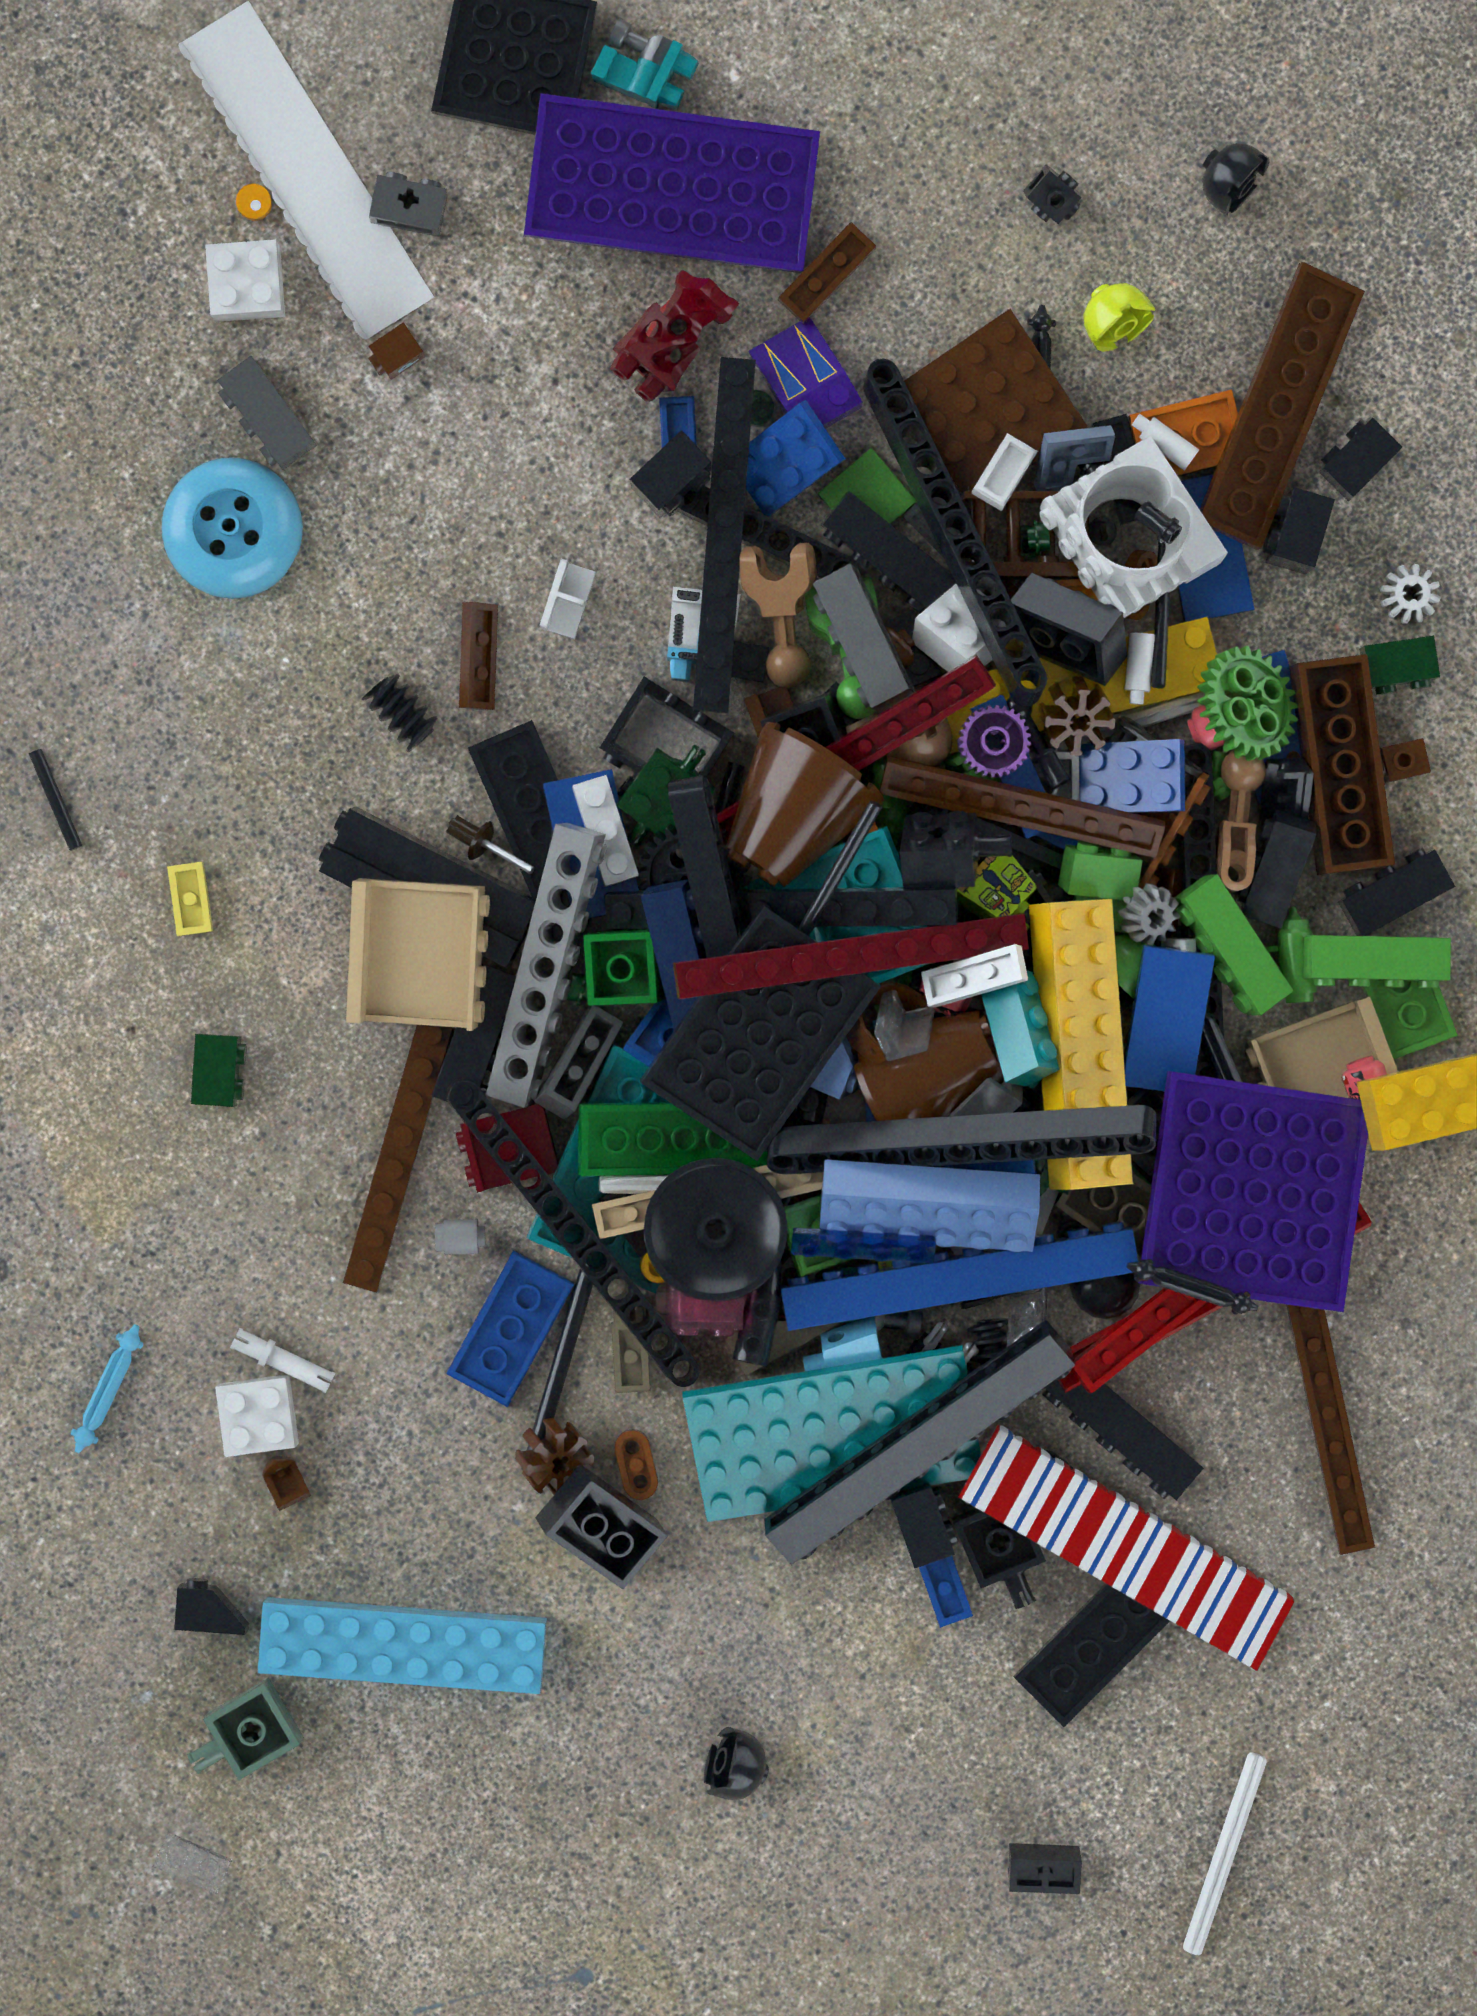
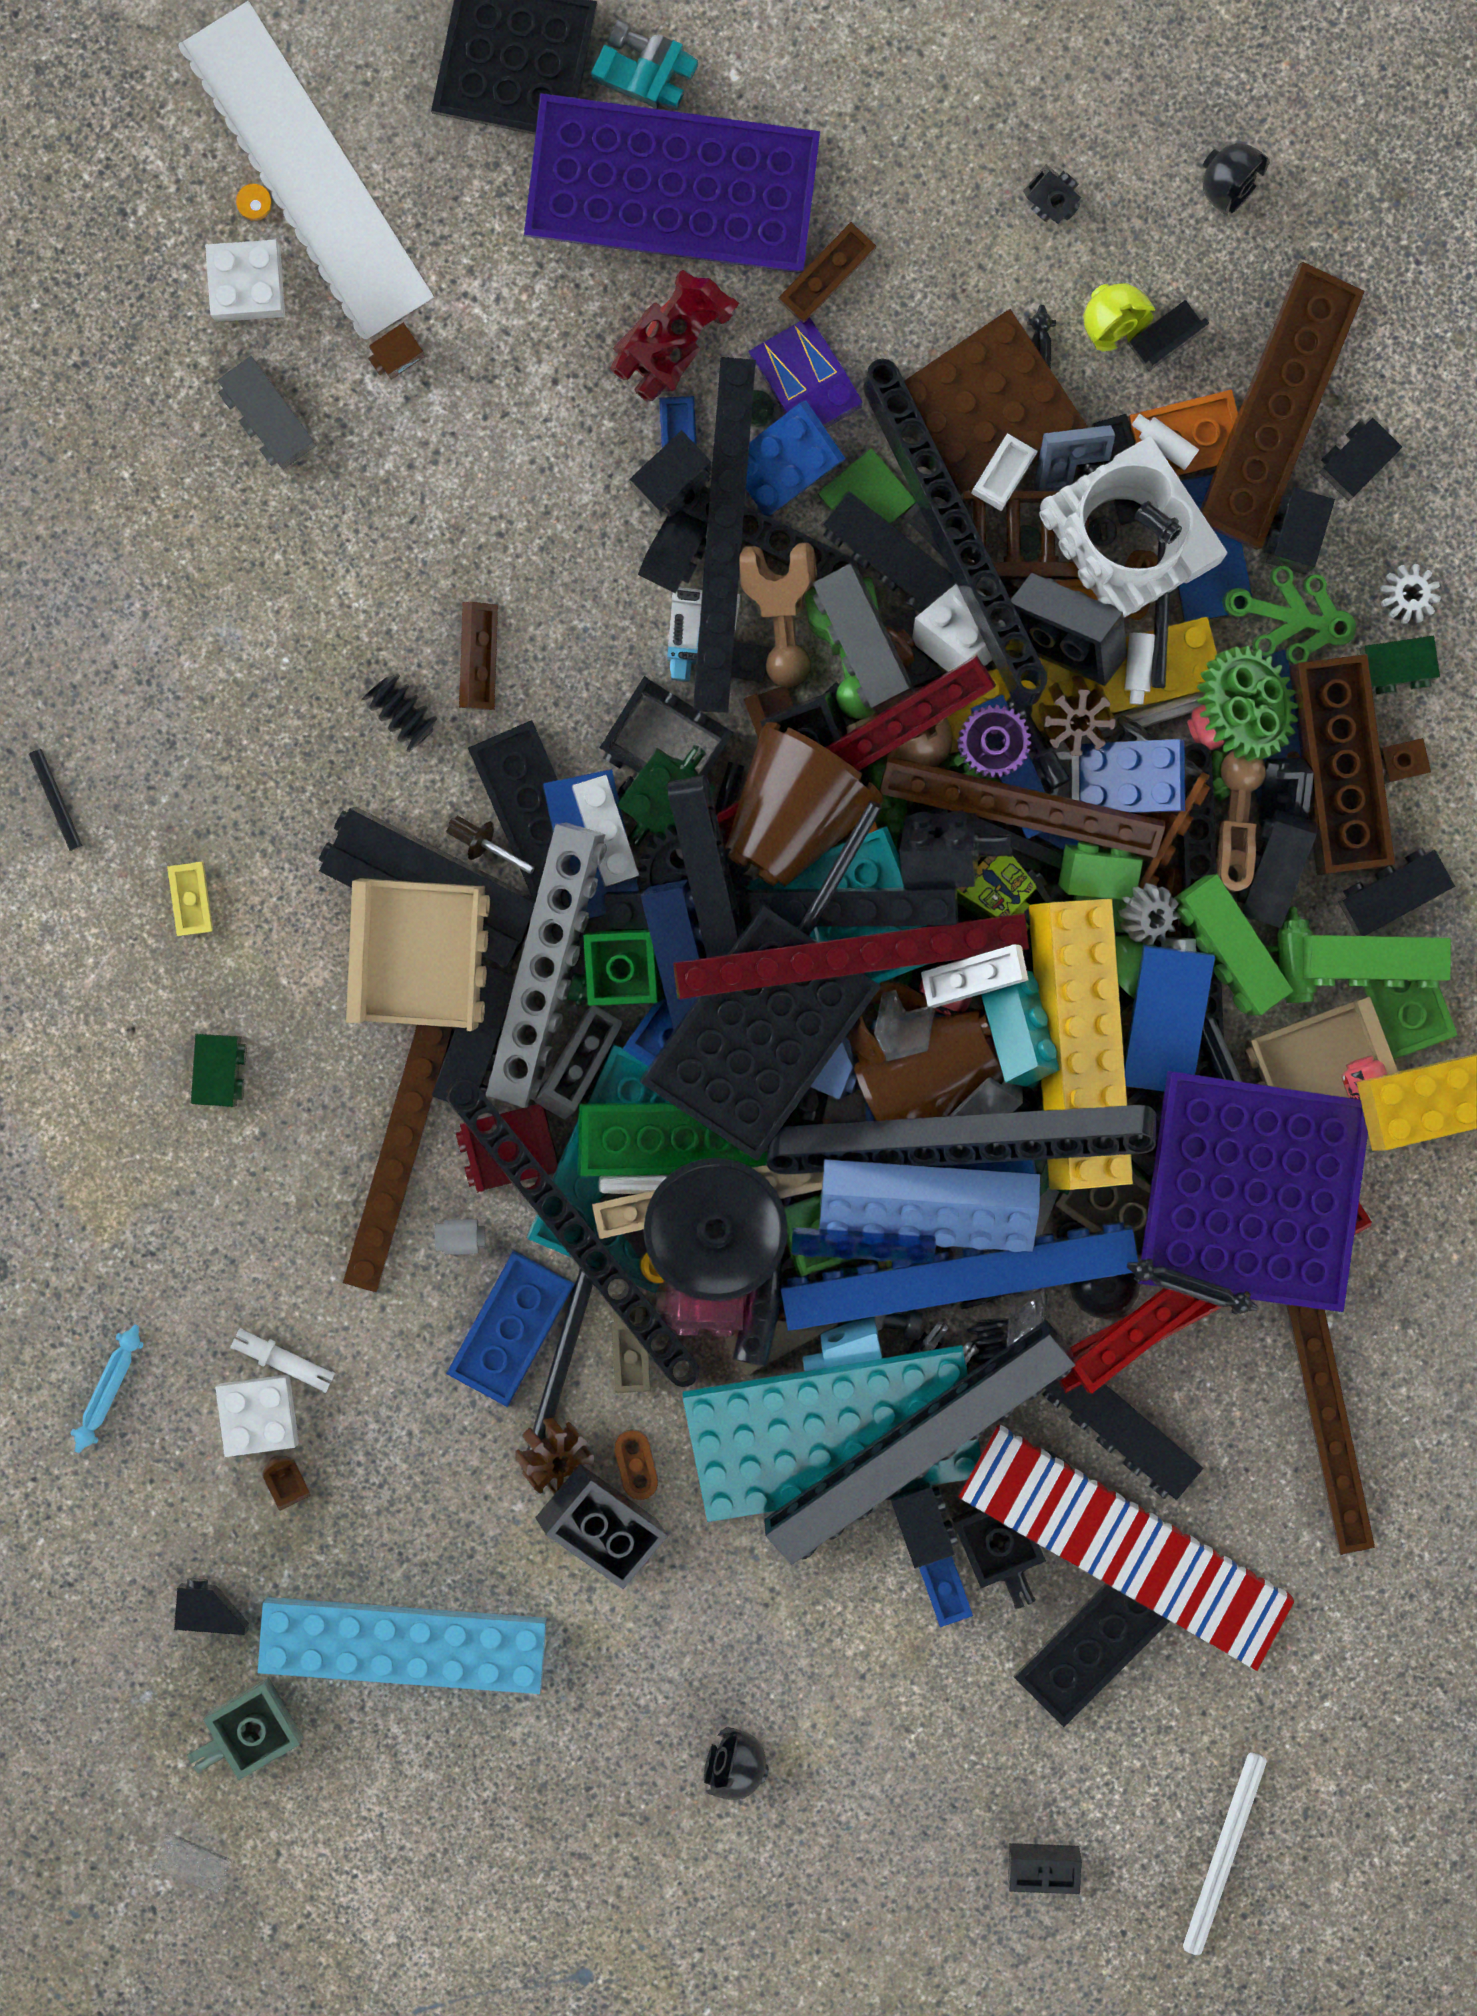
medium azure brick [161,457,303,599] -> none
dark grey brick [369,172,448,237] -> none
white panel [540,558,596,640] -> none
dark green plate [1027,520,1050,554] -> none
none -> black brick [638,510,707,594]
none -> black panel [1128,300,1209,371]
none -> bright green plant [1222,566,1356,664]

